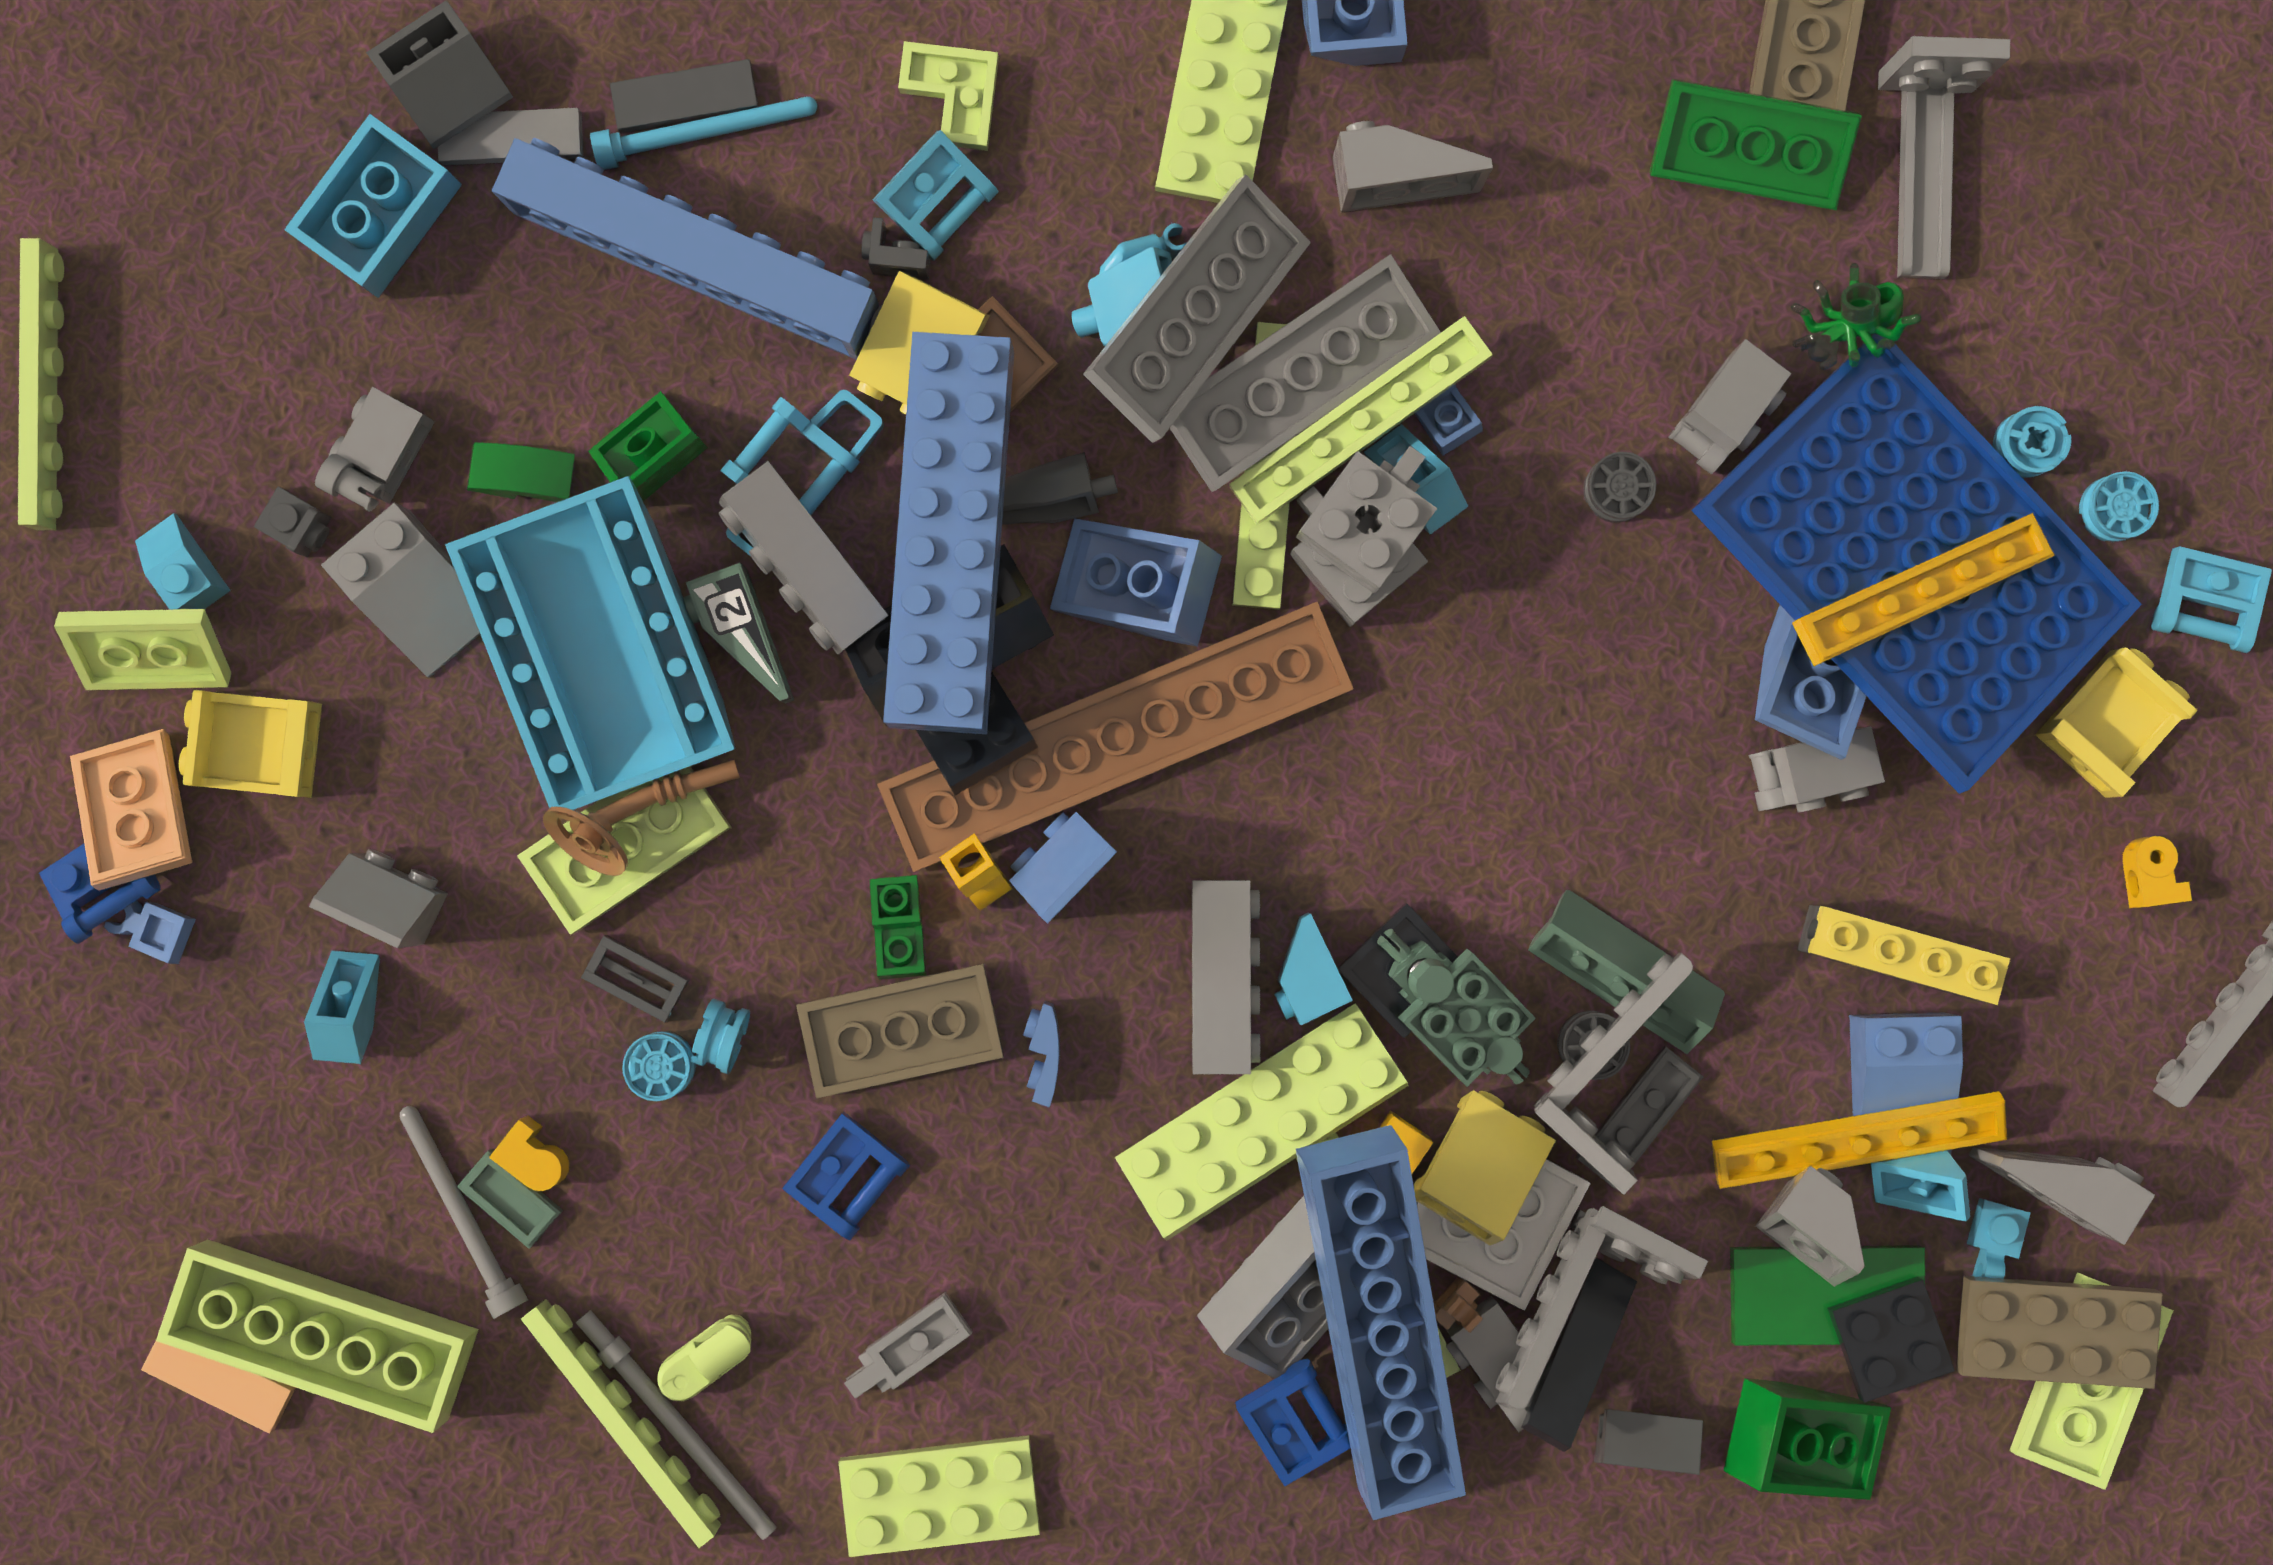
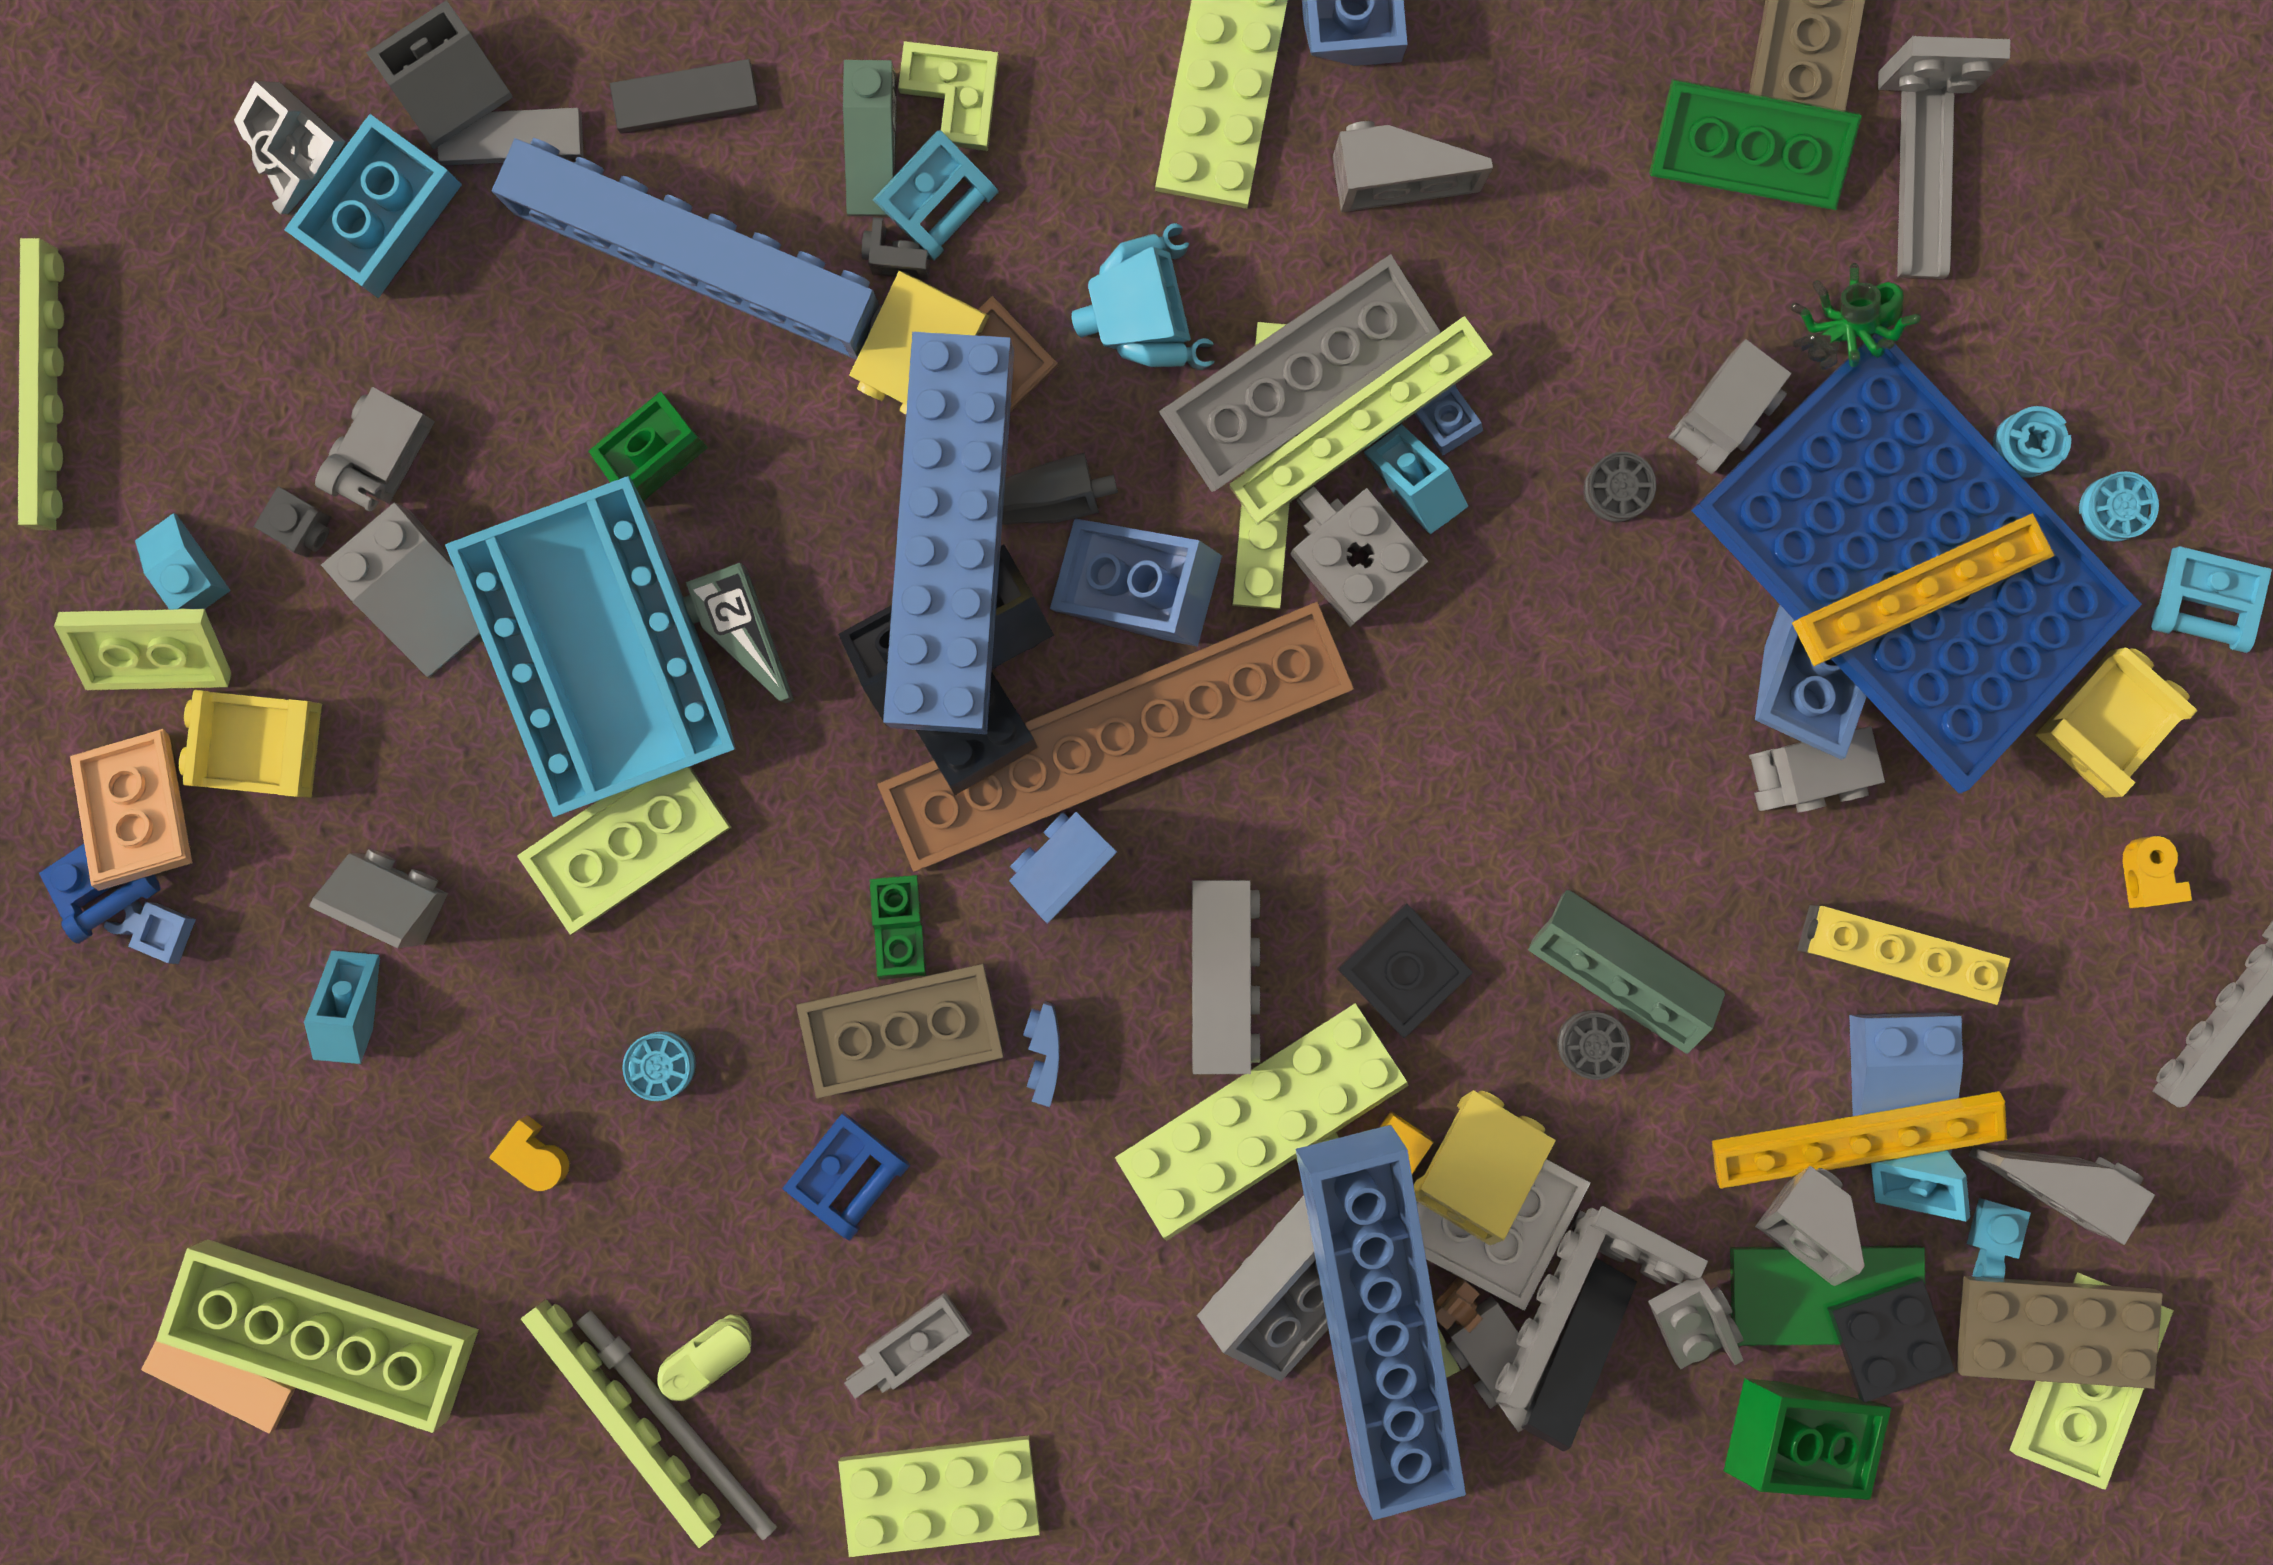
light grey piece [400,1106,528,1319] -> none
sand green tile [457,1149,563,1249] -> none
green slope [467,442,575,502] -> none
medium nougat dish [543,760,740,876] -> none
dark grey tile [581,935,690,1023] -> none
medium azure piece [590,97,818,170] -> none
medium azure wheel [691,998,750,1074] -> none
light grey brick [719,461,888,654] -> none
medium azure bar [720,390,884,555] -> none
yellow leg [939,833,1013,911] -> none
light grey plate [1083,174,1311,443] -> none
blue plate [1235,1359,1350,1487] -> none
medium azure slope [1274,913,1353,1025] -> none
light grey hinge [1296,446,1437,594] -> none
sand green piece [1377,929,1536,1087] -> none
light grey bracket [1534,953,1693,1195] -> none
dark grey tile [1575,1046,1703,1189] -> none
dark grey hinge [1594,1409,1703,1475] -> none
none -> light grey slope [234,81,346,214]
none -> sand green slope [843,60,897,217]
none -> light grey bracket [1648,1277,1744,1370]

